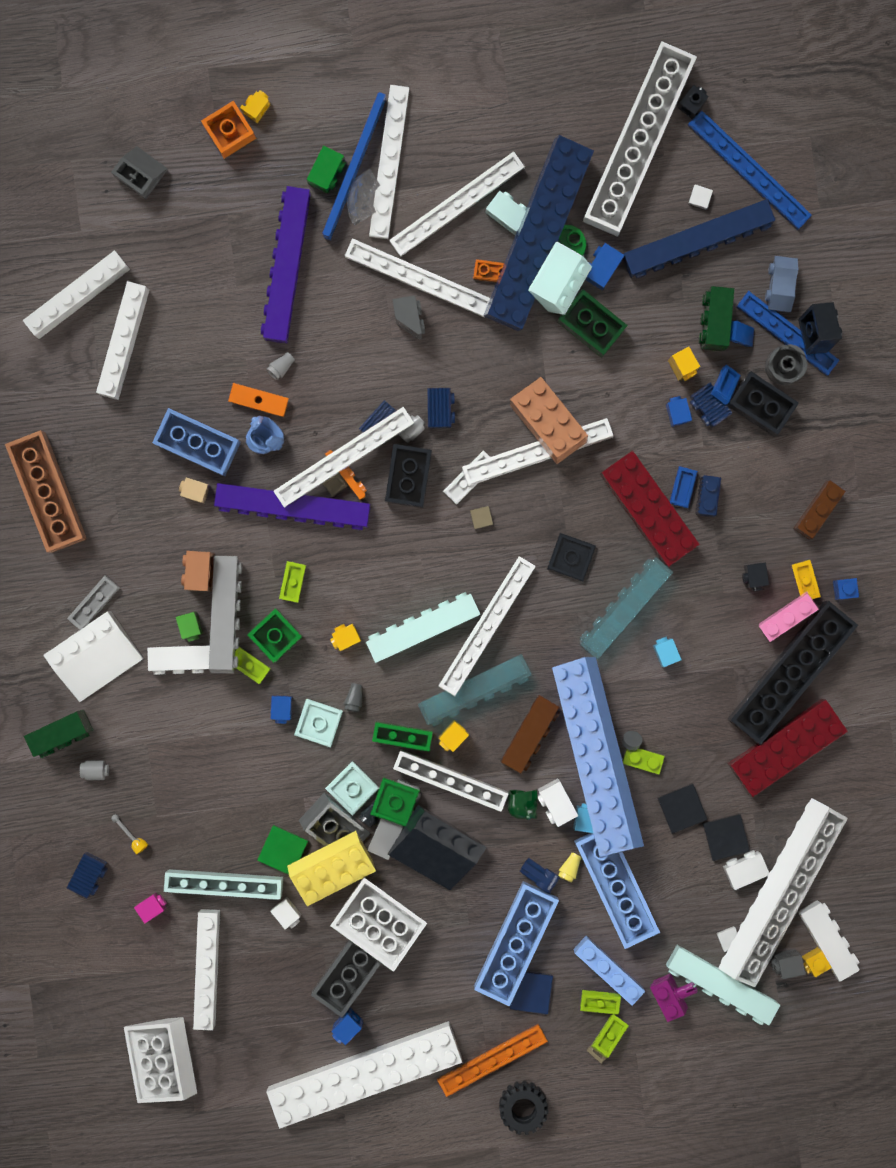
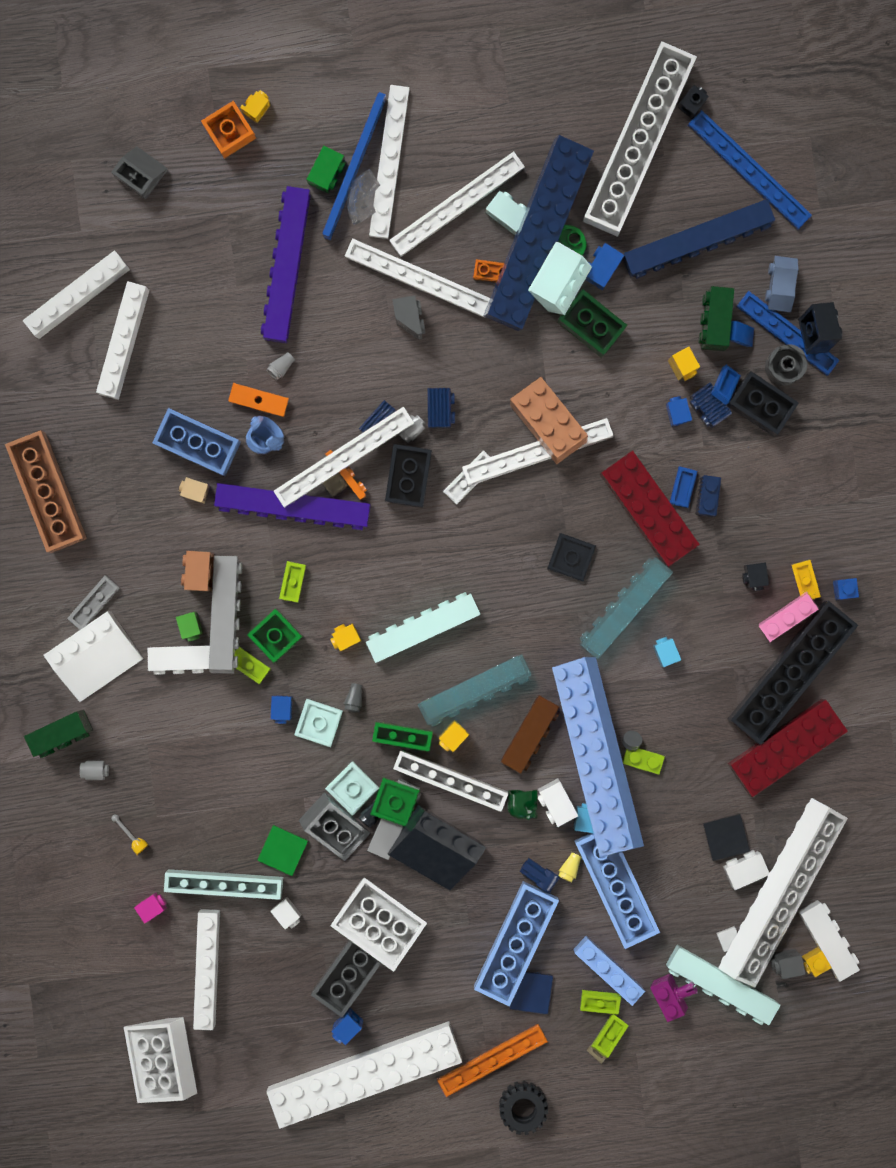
dark blue brick [67,852,108,899] -> none
light yellow brick [287,831,376,906] -> none
white plate [439,556,535,697] -> none
dark tan tile [470,506,493,529] -> none
black tile [657,783,708,834] -> none
white tile [688,185,713,210] -> none
reddish brown brick [793,480,846,540] -> none

